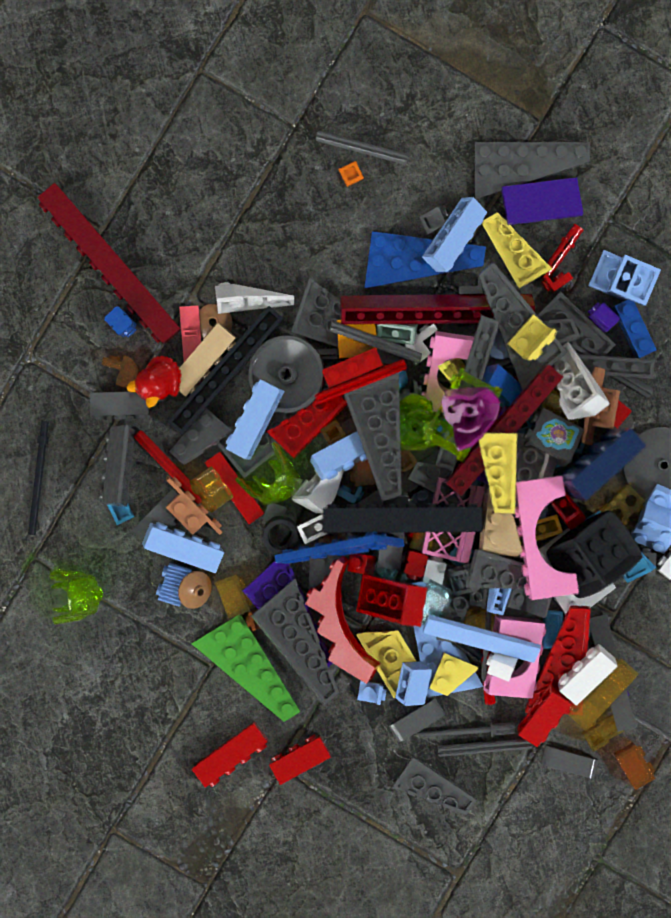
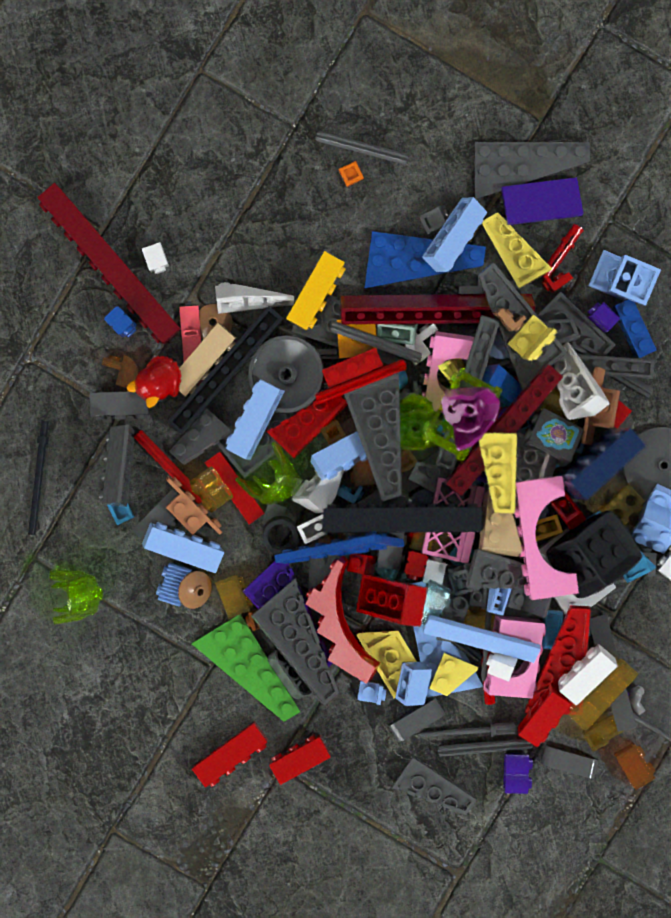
none -> white brick [142,242,169,274]
none -> dark grey beam [268,649,312,699]
none -> yellow brick [286,251,346,331]
none -> medium nougat bracket [494,308,526,331]
none -> dark purple brick [503,752,533,794]
none -> light grey arm [629,686,645,715]

